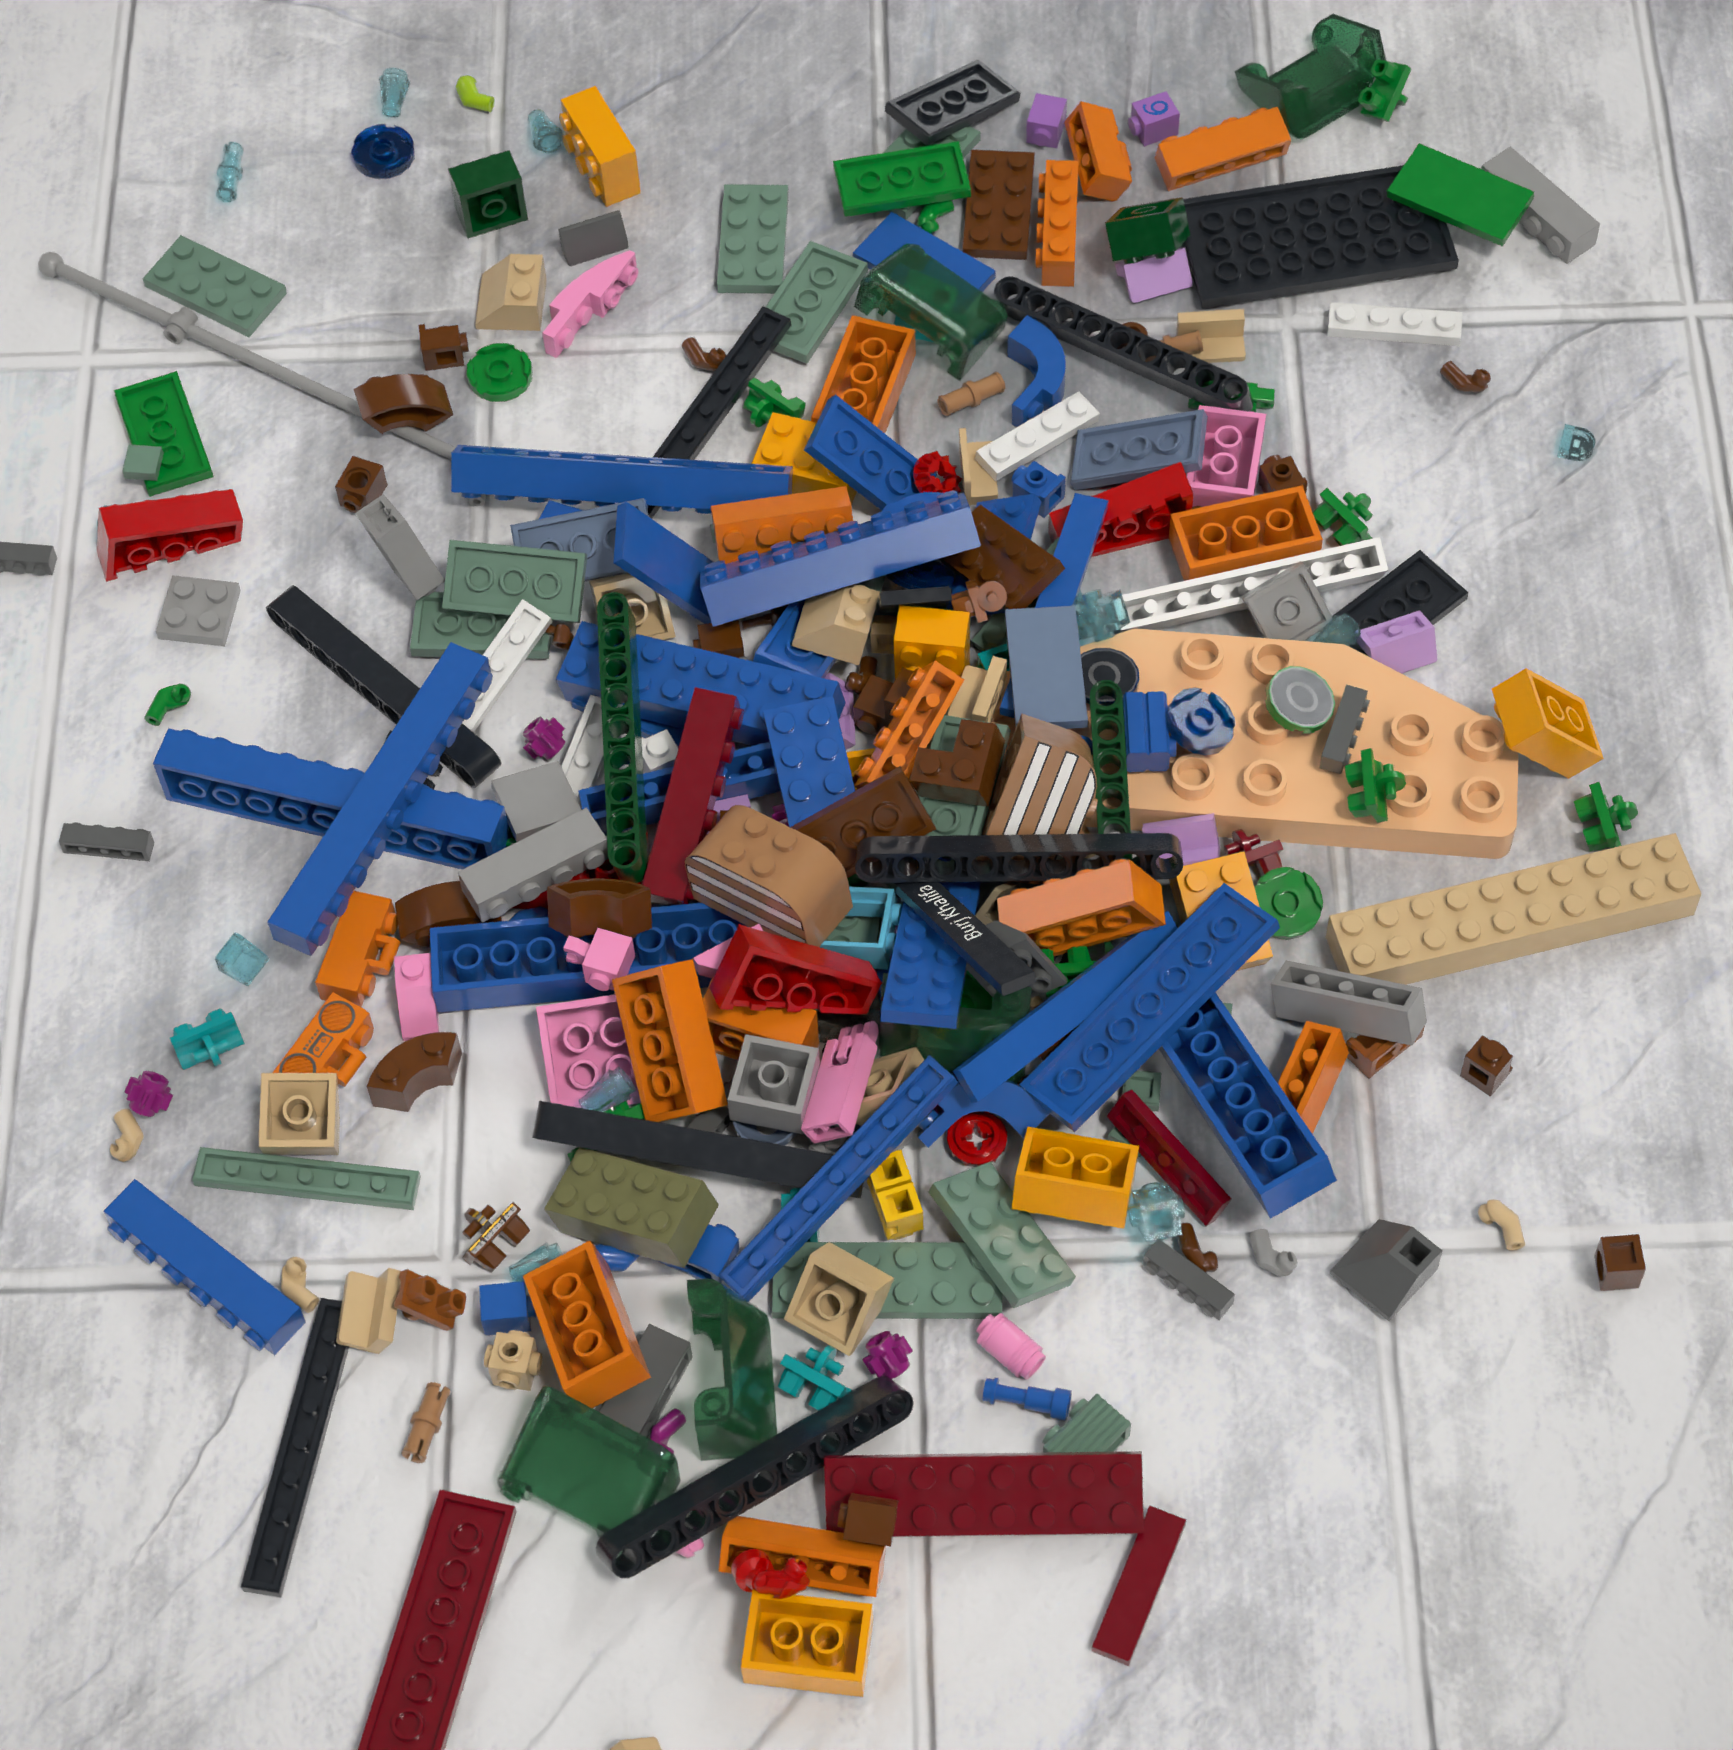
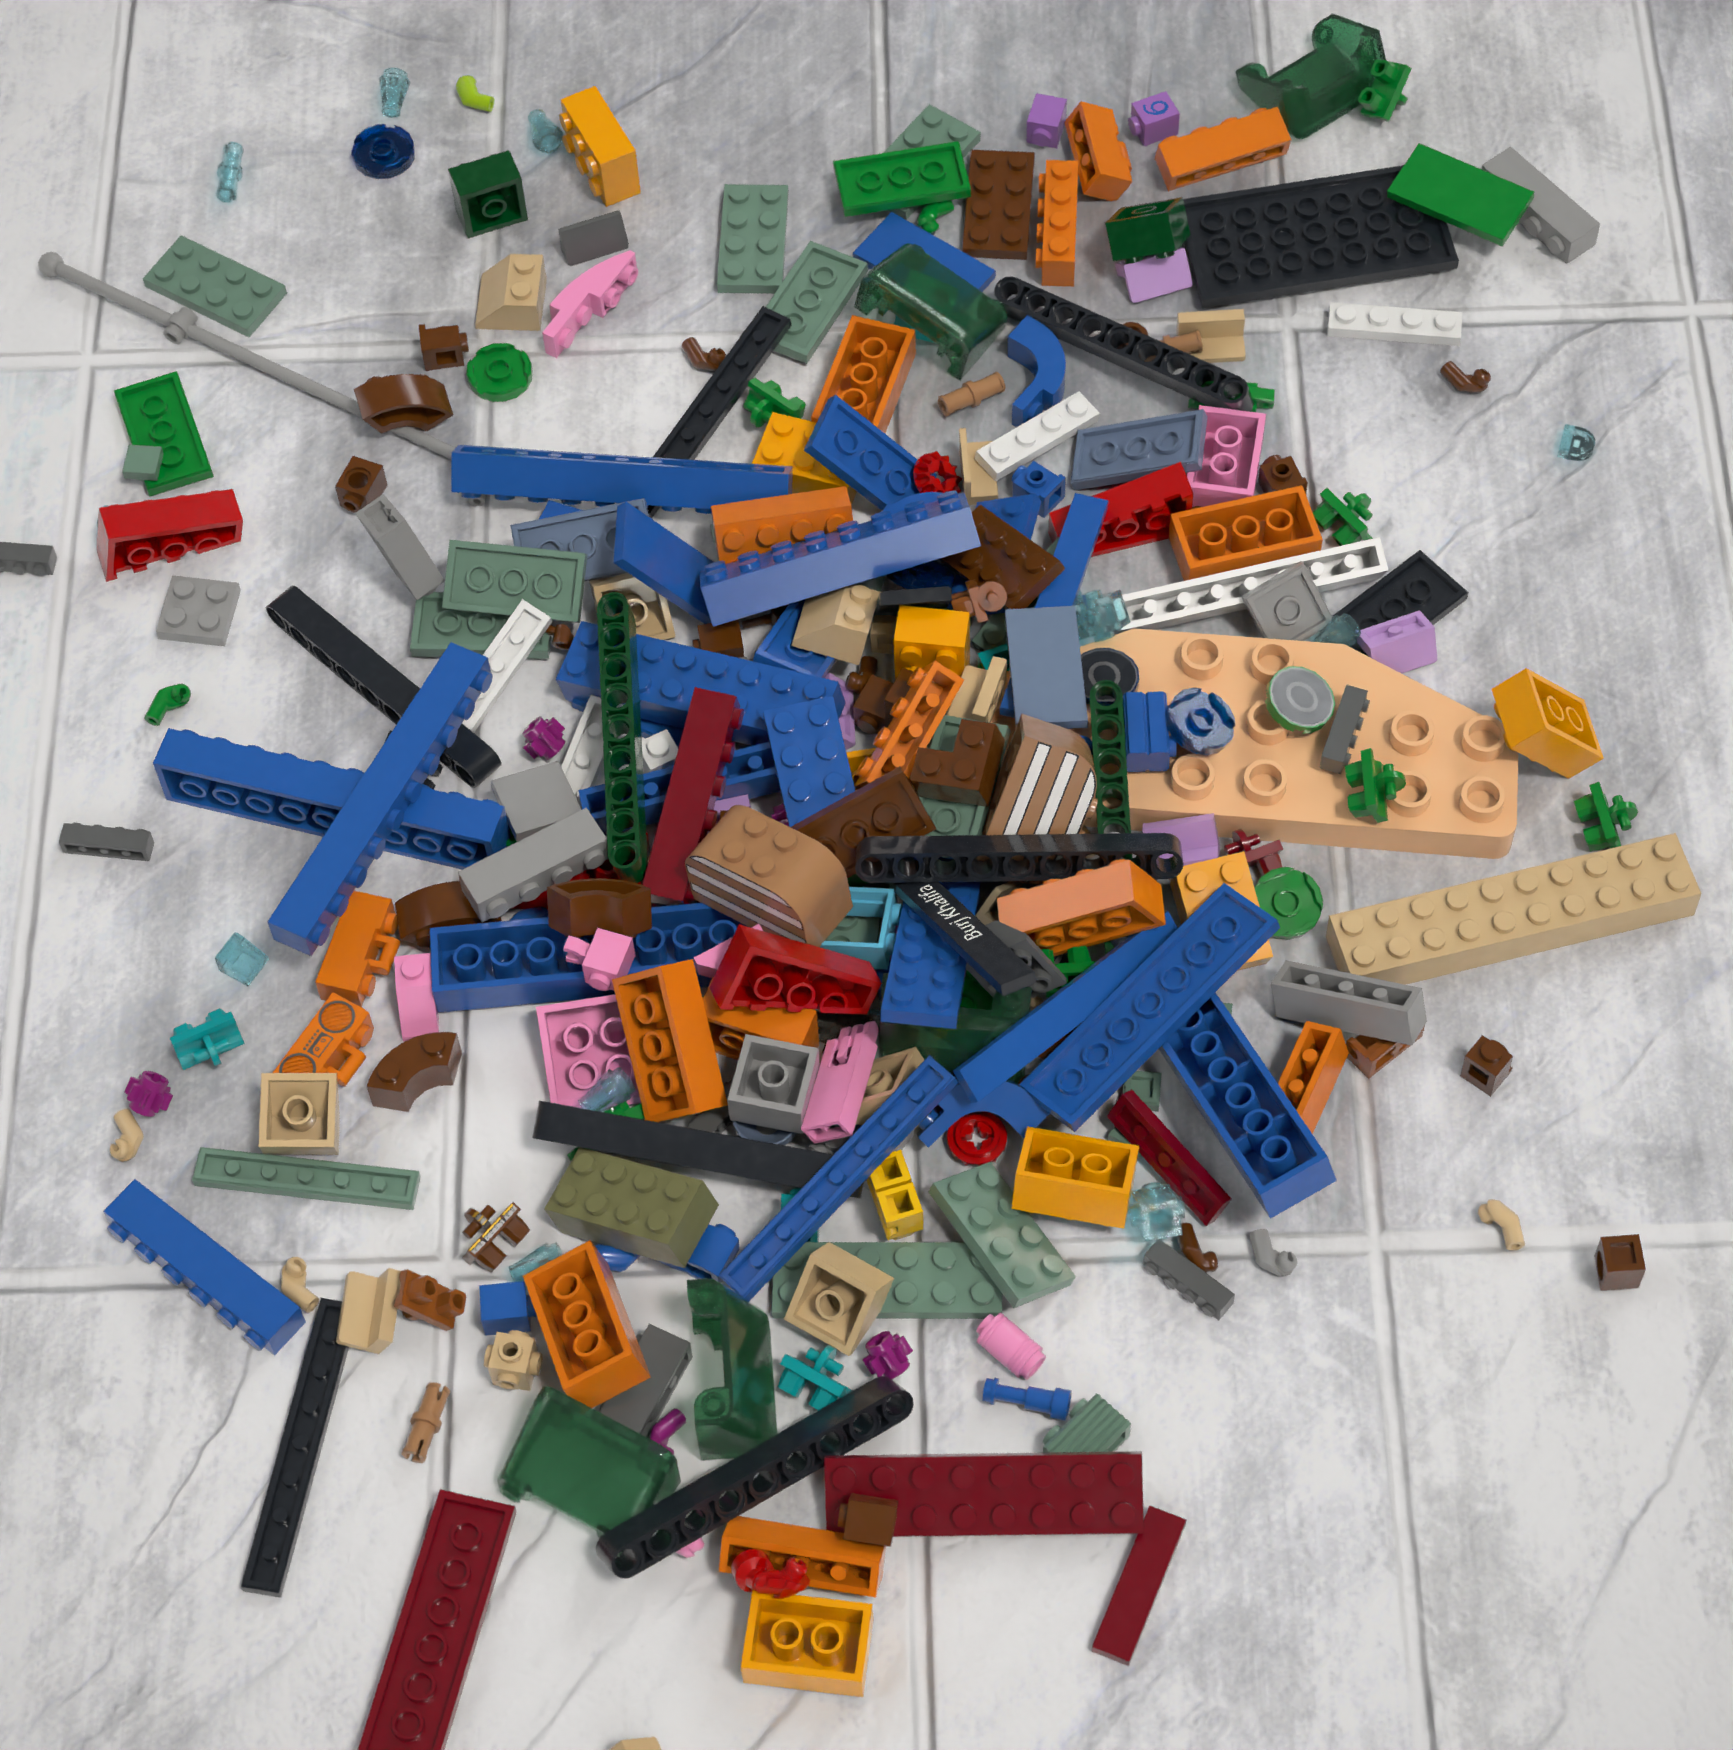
black tile [885,60,1021,146] -> none
dark grey slope [1330,1219,1443,1321] -> none

